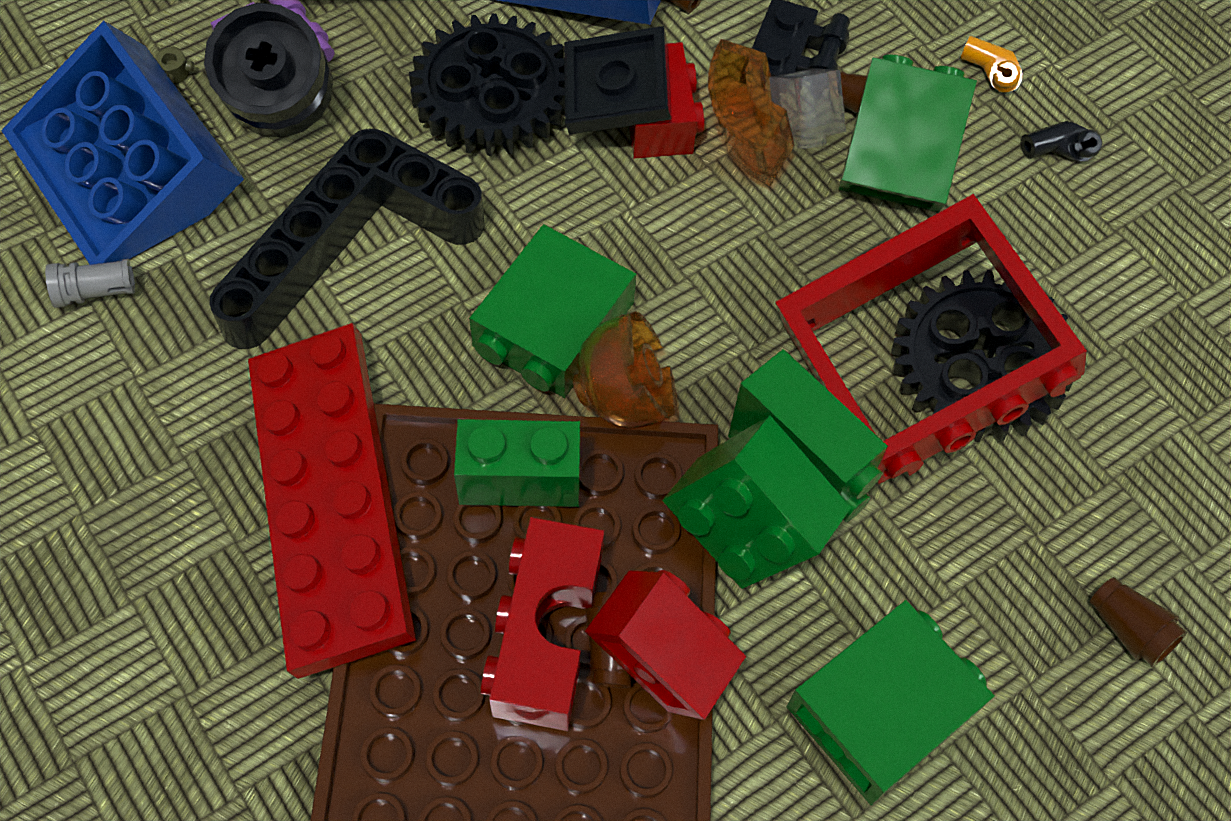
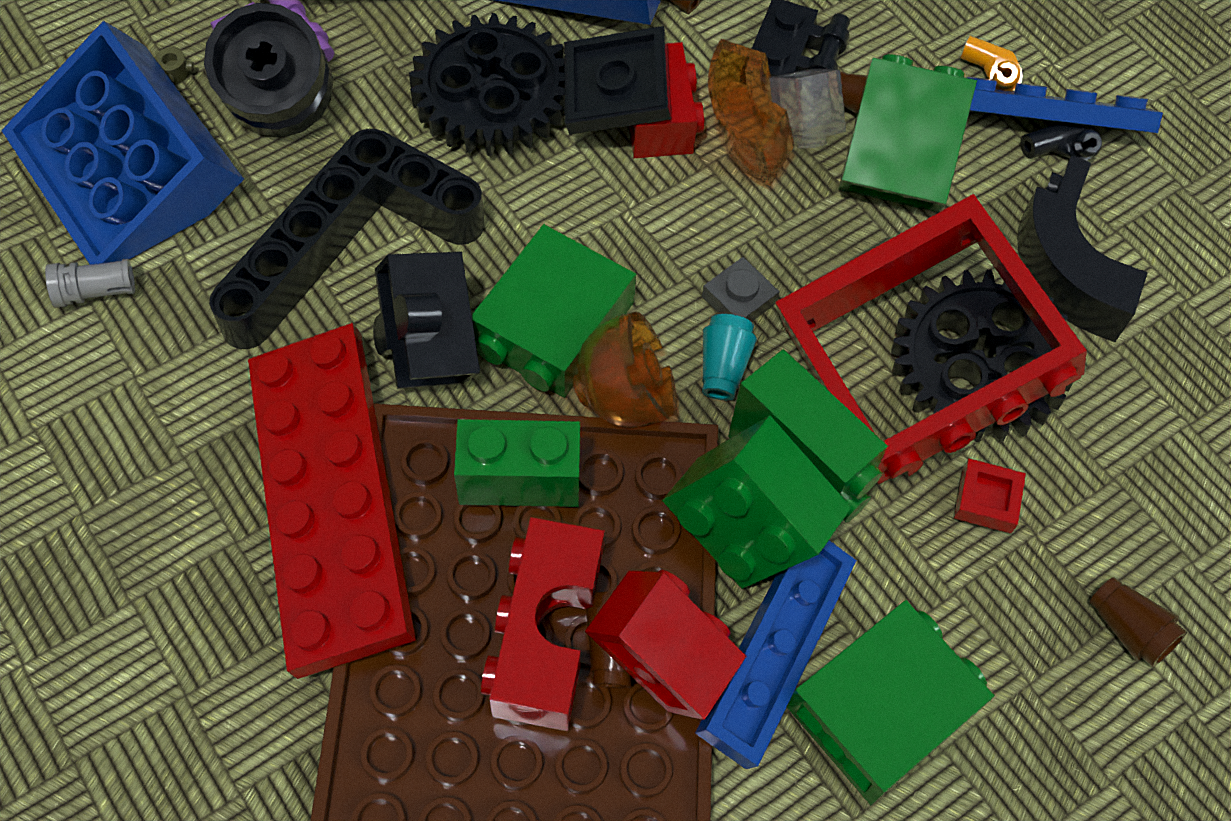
none -> black piece [373,252,480,389]
none -> blue plate [695,540,857,769]
none -> dark grey plate [702,257,780,322]
none -> teal cone [702,314,757,401]
none -> red plate [954,458,1026,534]
none -> blue plate [967,77,1163,133]
none -> black arch [1017,156,1148,342]

